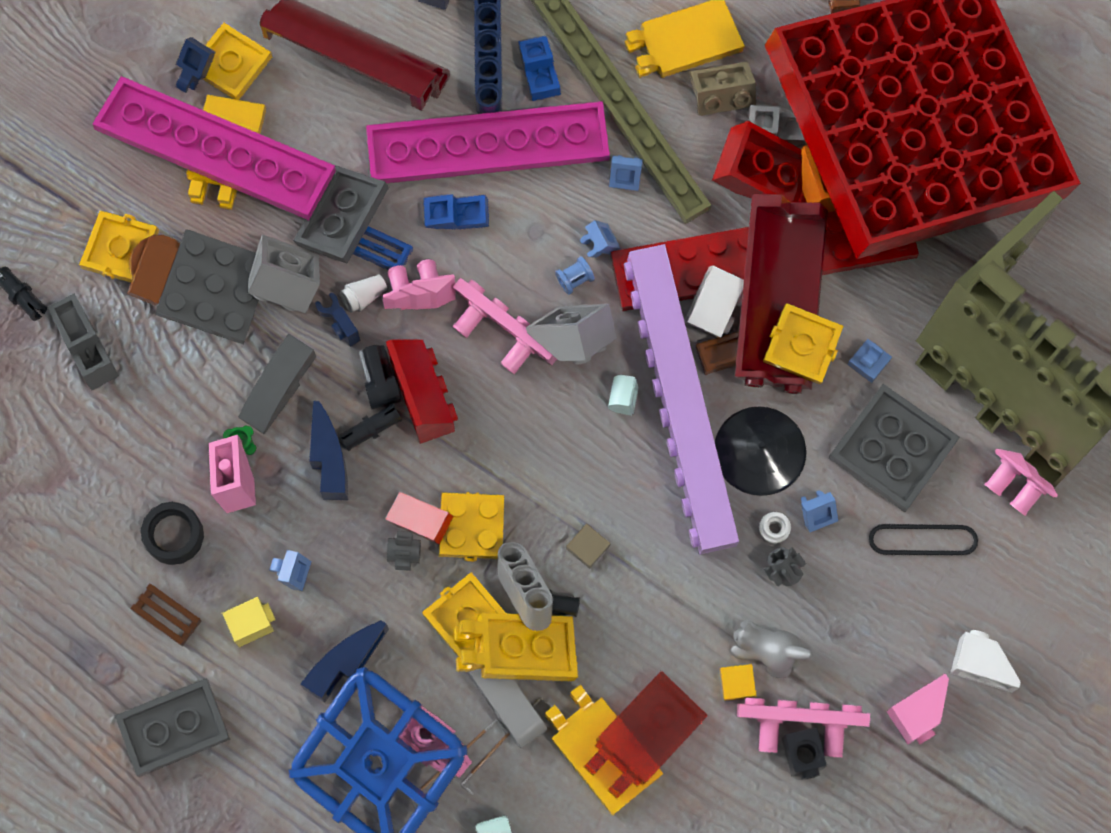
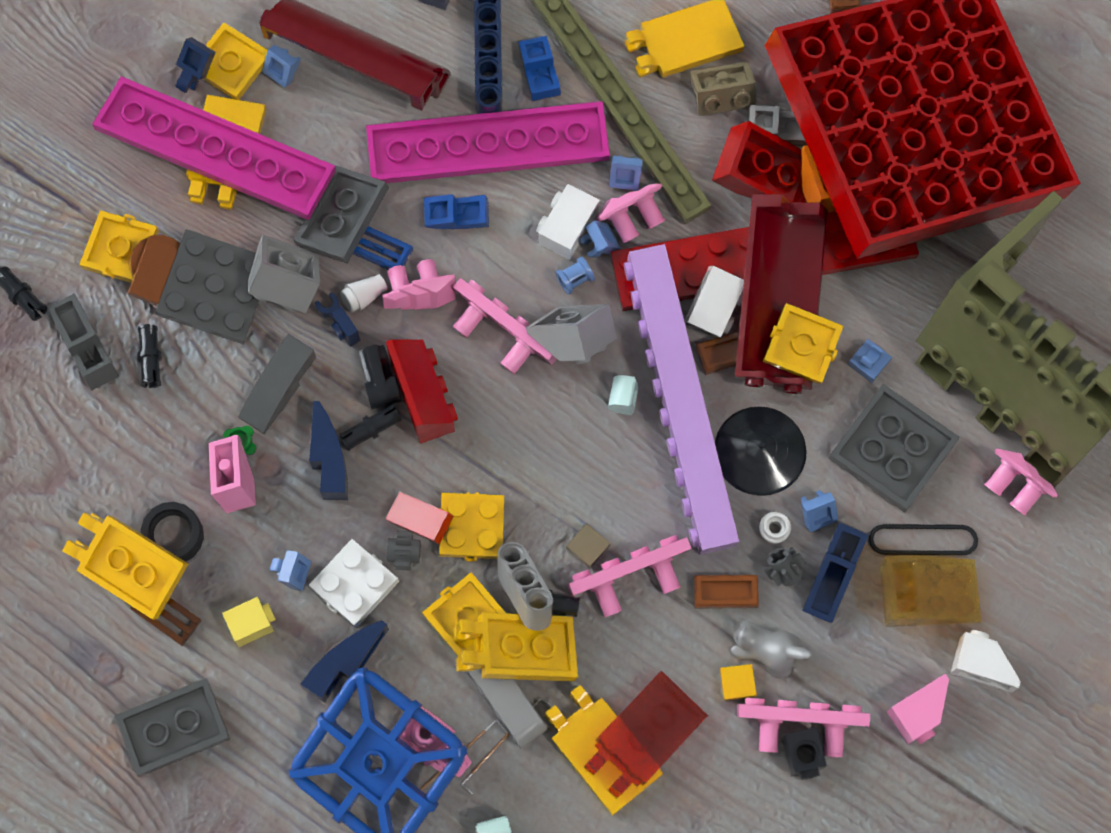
none -> yellow tile [62,512,189,619]
none -> black pin [137,324,162,388]
none -> medium blue tile [262,45,301,88]
none -> white plate [309,539,400,628]
none -> white brick [536,184,599,260]
none -> bright pink plate [567,534,692,617]
none -> bright pink connector [593,184,665,243]
none -> dark orange tile [694,575,759,609]
none -> dark blue slope [802,521,869,623]
none -> clear yellow slope [880,555,981,627]

